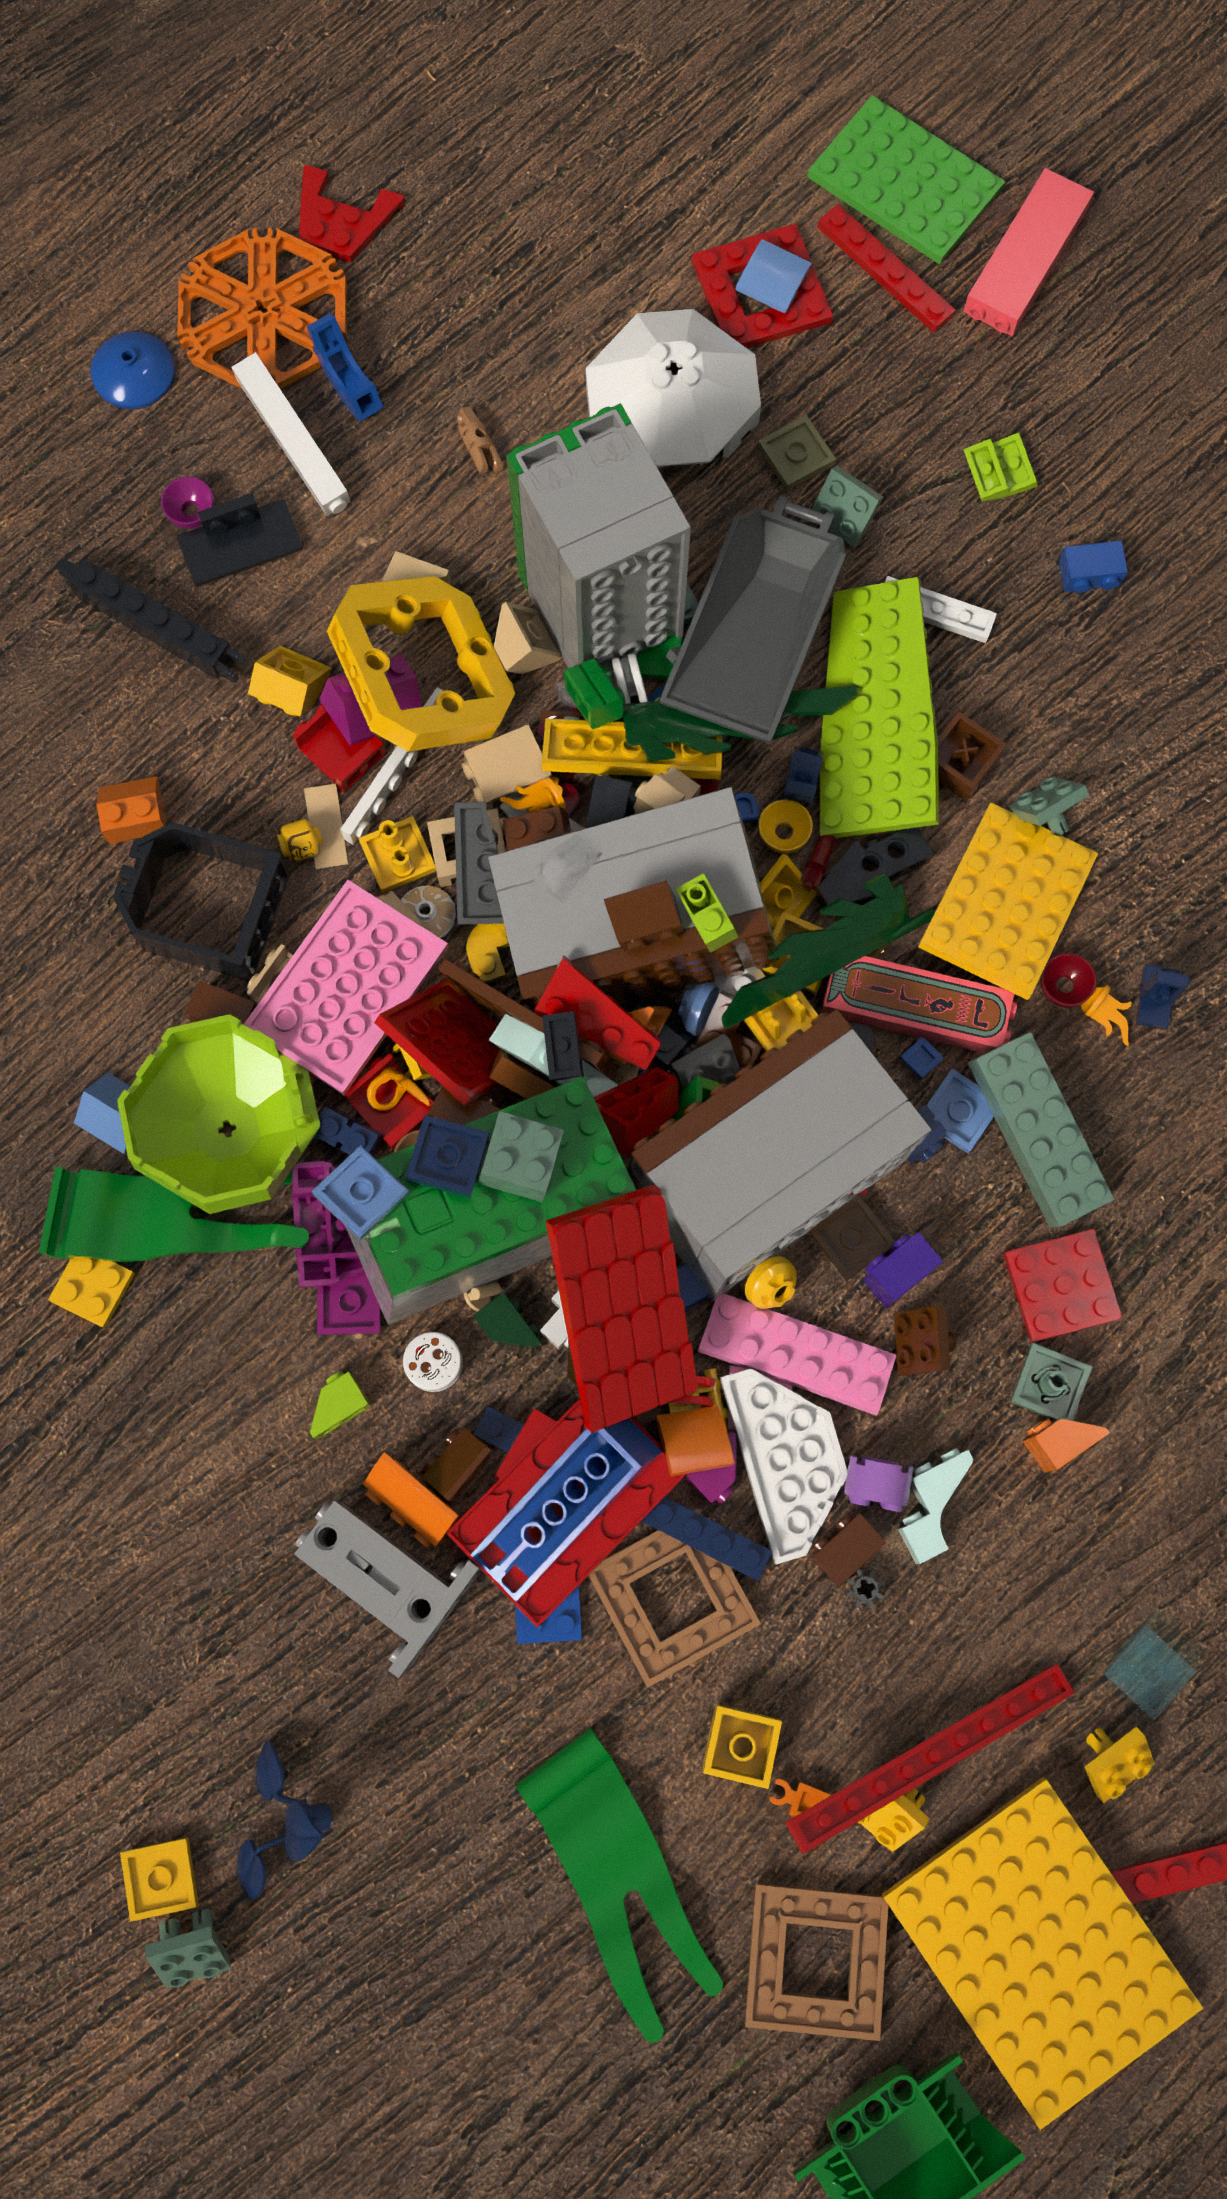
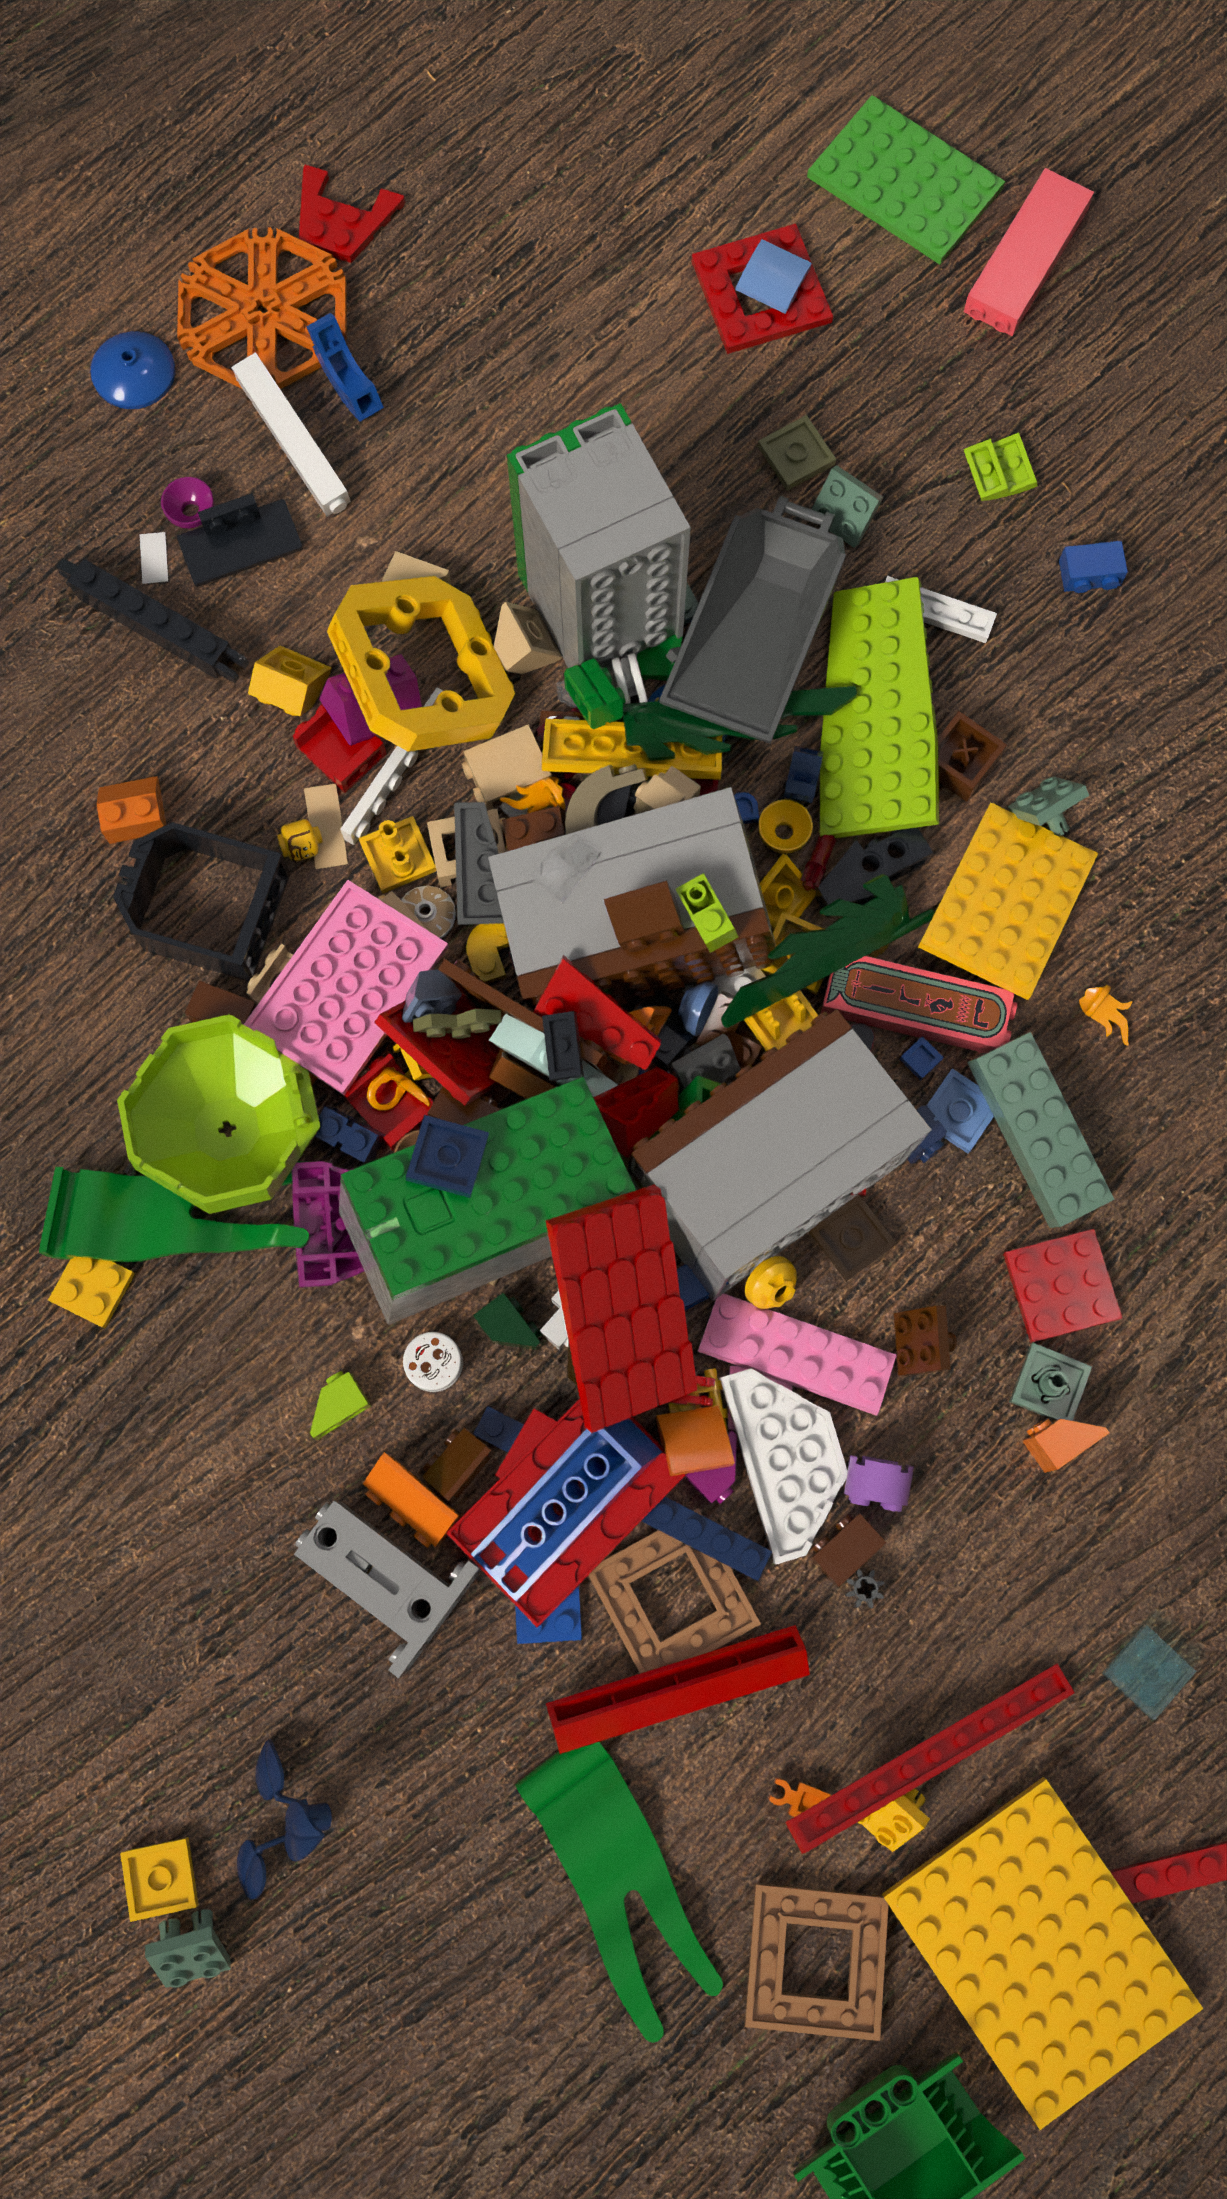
medium blue slope [74,1072,130,1155] -> none
medium blue plate [312,1145,409,1240] -> none
magenta plate [317,1272,382,1336] -> none
medium nougat hinge [457,407,503,474] -> none
tan plate [464,1282,501,1311] -> none
sand green brick [478,1111,564,1202] -> none
white windscreen [586,309,761,469] -> none
yellow brick [702,1704,782,1789] -> none
red plate [817,204,956,333] -> none
dark purple brick [863,1232,943,1309] -> none
light aqua arch [898,1448,973,1564] -> none
dark red piece [1040,953,1097,1008] -> none
yellow plate [1085,1726,1155,1803] -> none
dark blue bracket [1135,964,1189,1030] -> none
none -> white sticker [140,532,168,584]
none -> sand blue slope [402,969,462,1023]
none -> olive plate [413,1009,502,1039]
none -> red brick [546,1625,810,1754]
none -> dark tan arch [565,764,648,834]

